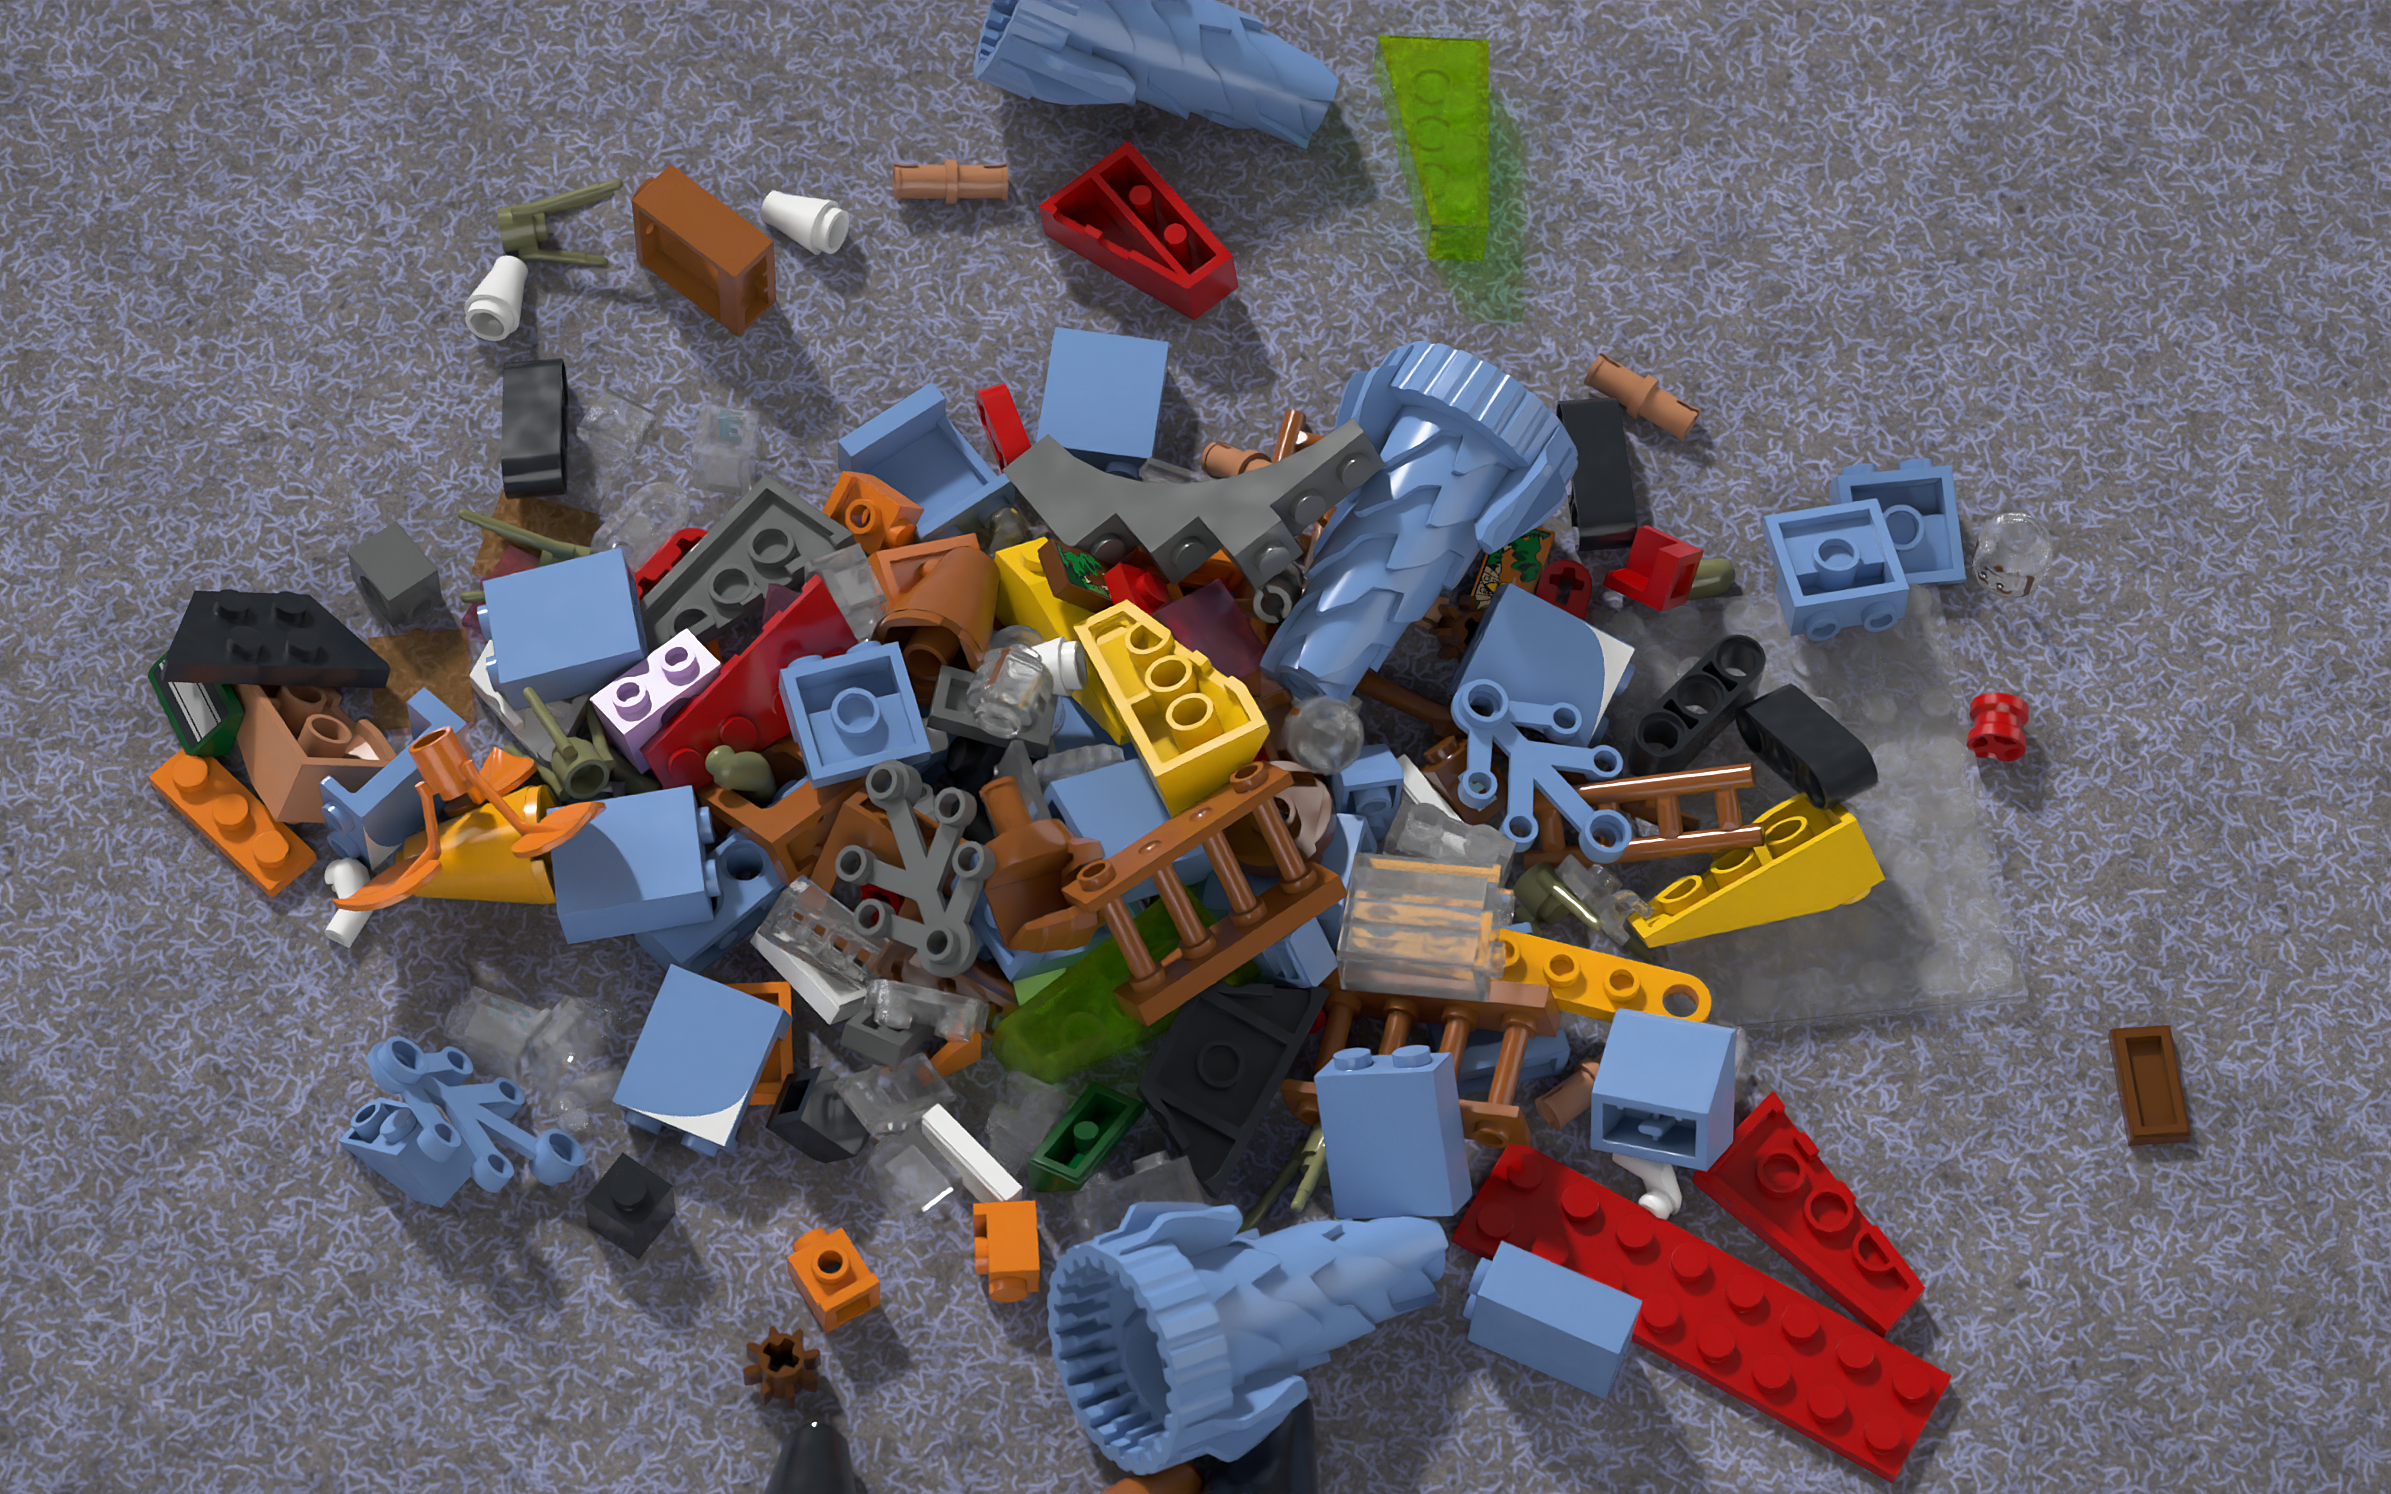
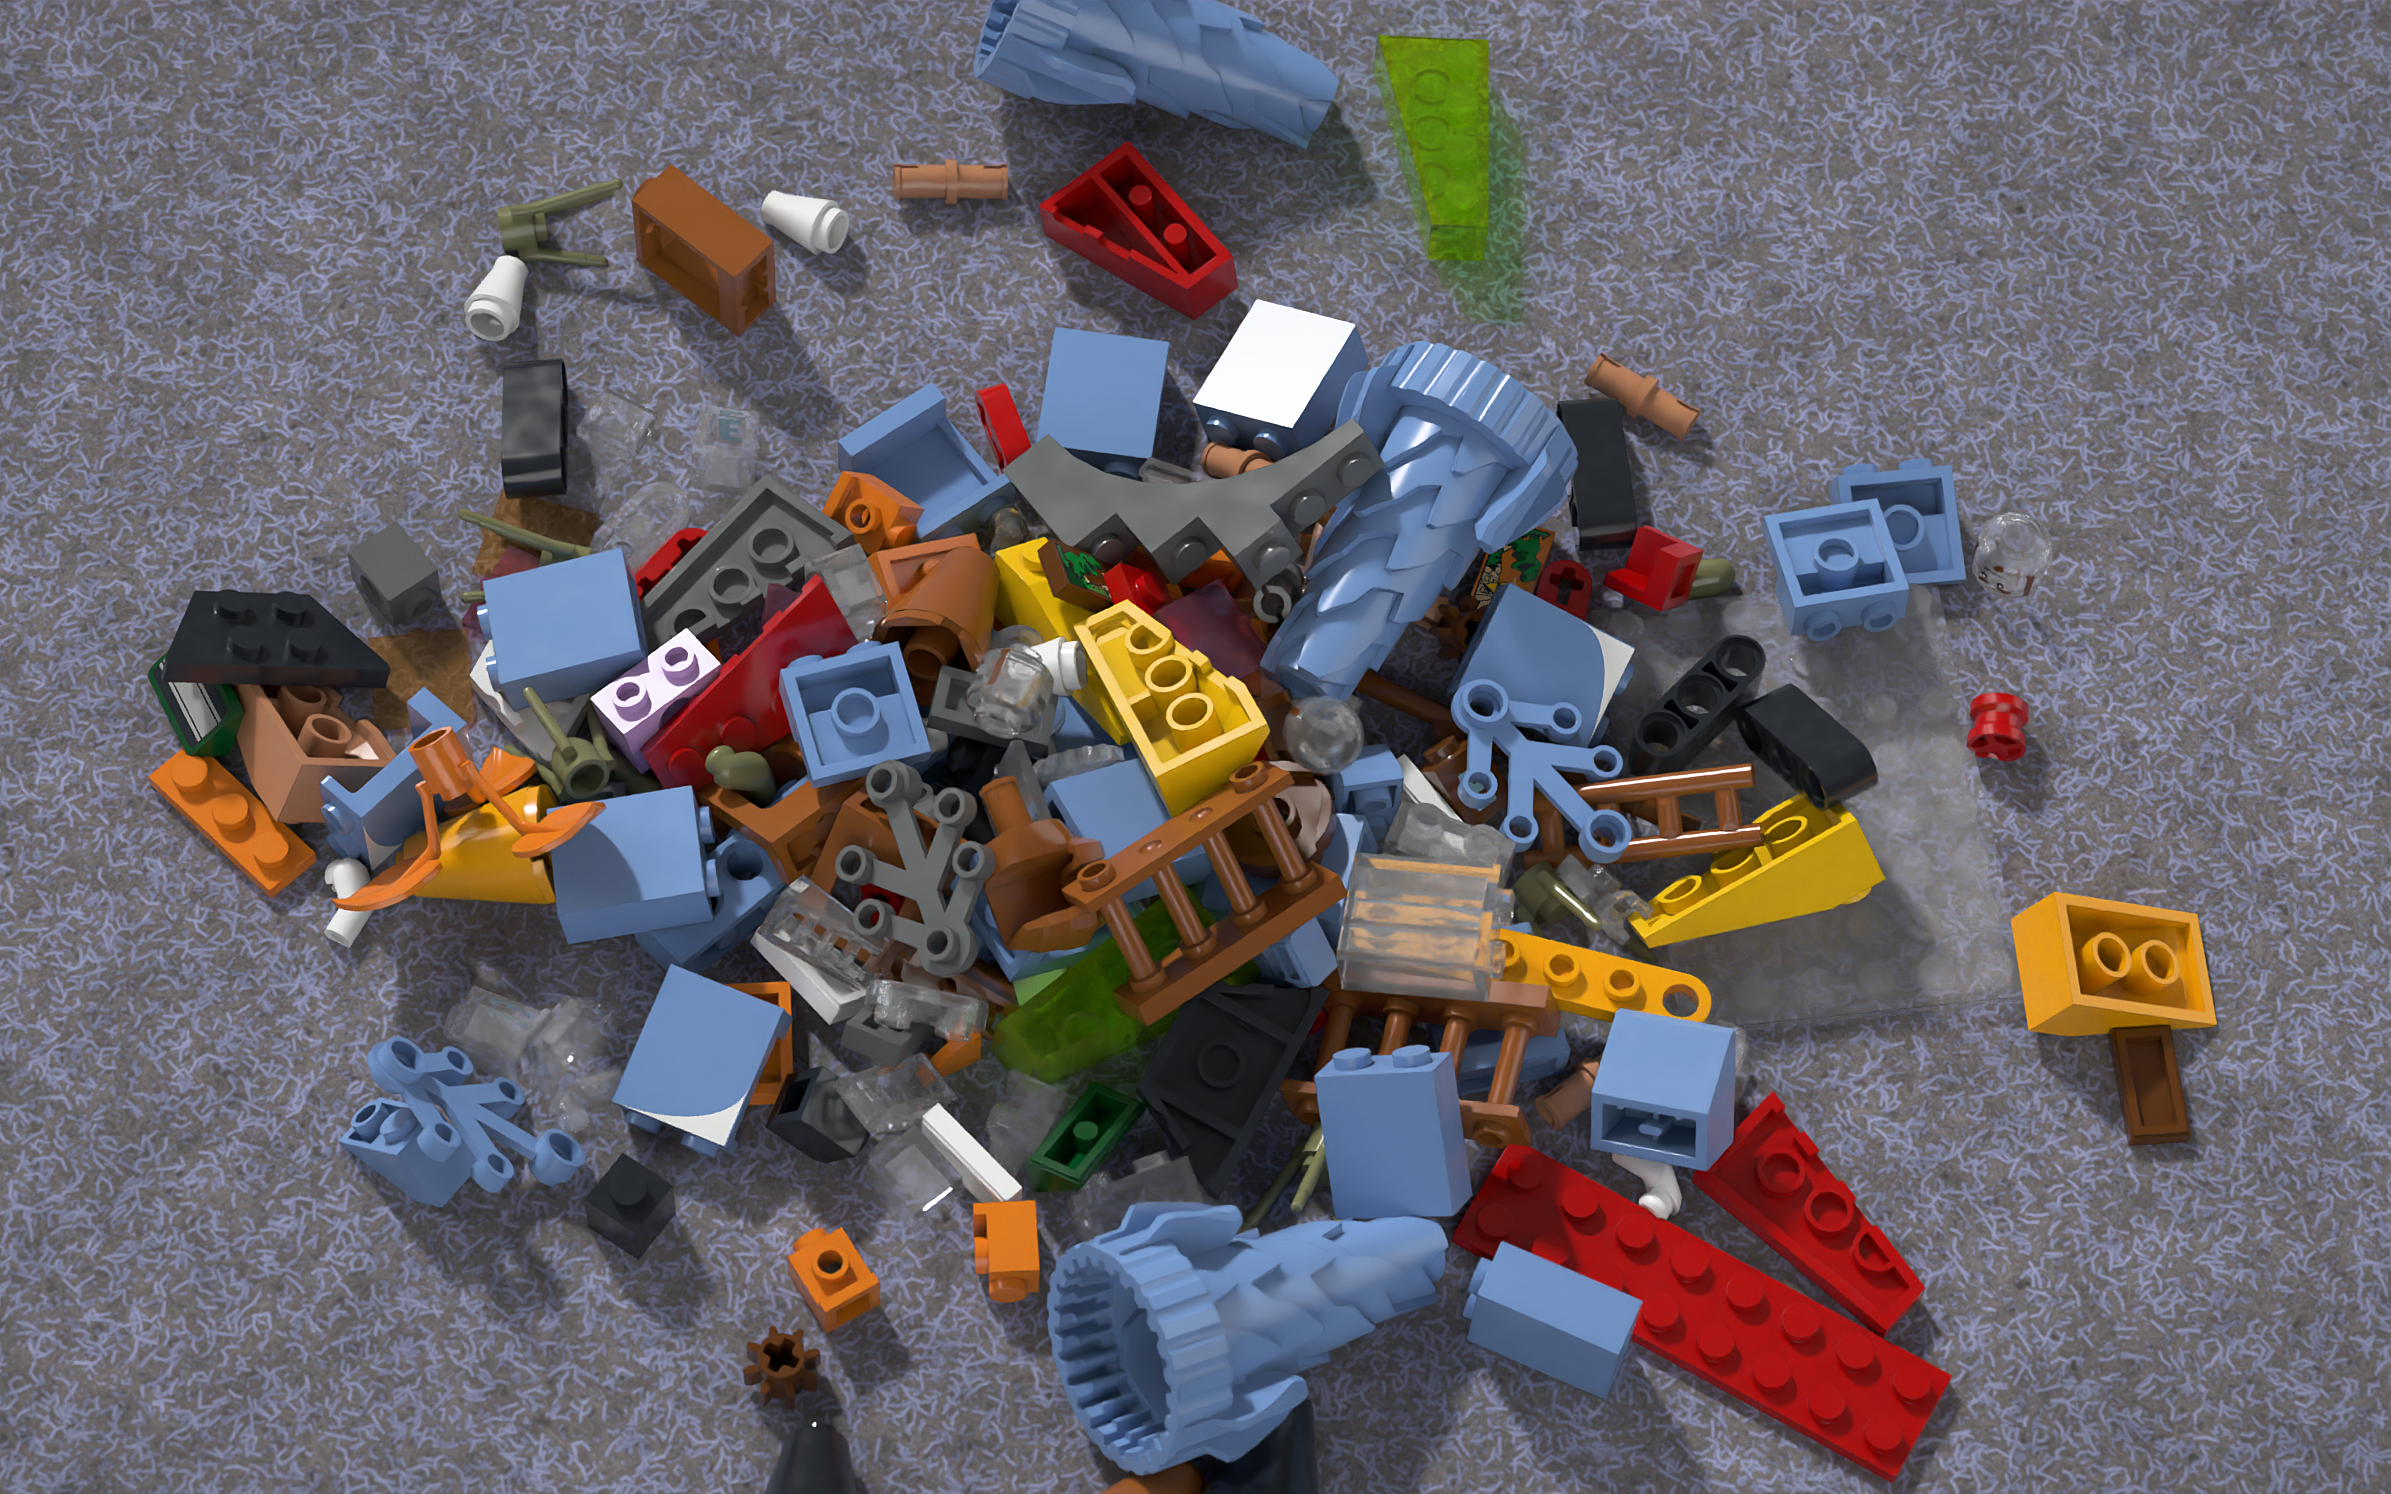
none -> brick [1193,300,1369,460]
none -> light orange slope [2010,891,2217,1036]

